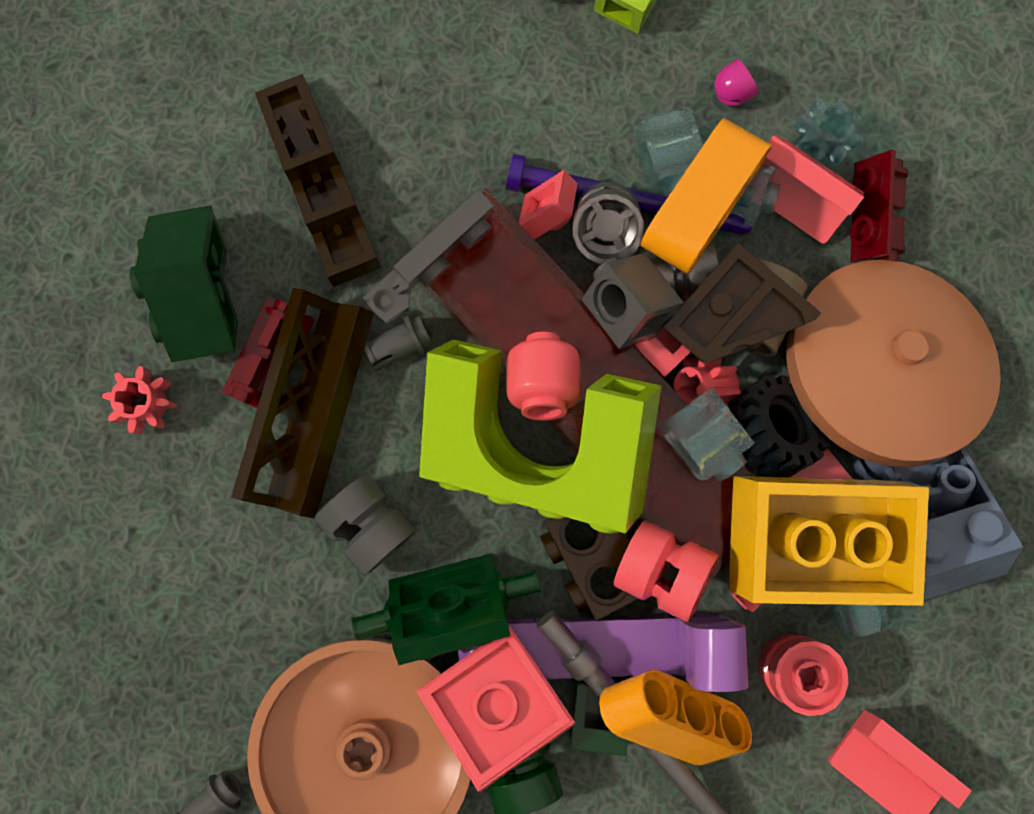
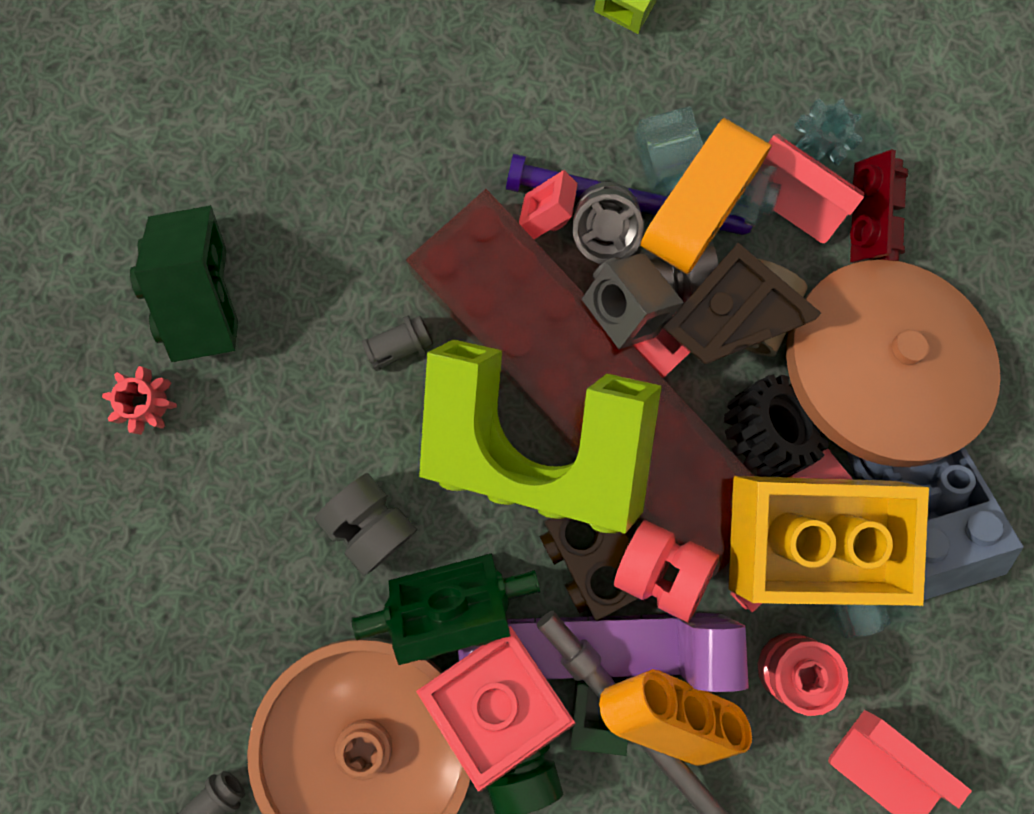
dark red hinge [222,298,315,408] -> none
dark brown fence [231,288,374,519] -> none
dark brown slope [255,74,382,287] -> none
dark grey hinge [362,191,494,324] -> none
coral head [506,331,581,421] -> none
clear light blue brick [658,387,755,482] -> none
coral gear [673,358,741,420] -> none
dark pink hinge [714,58,759,106] -> none

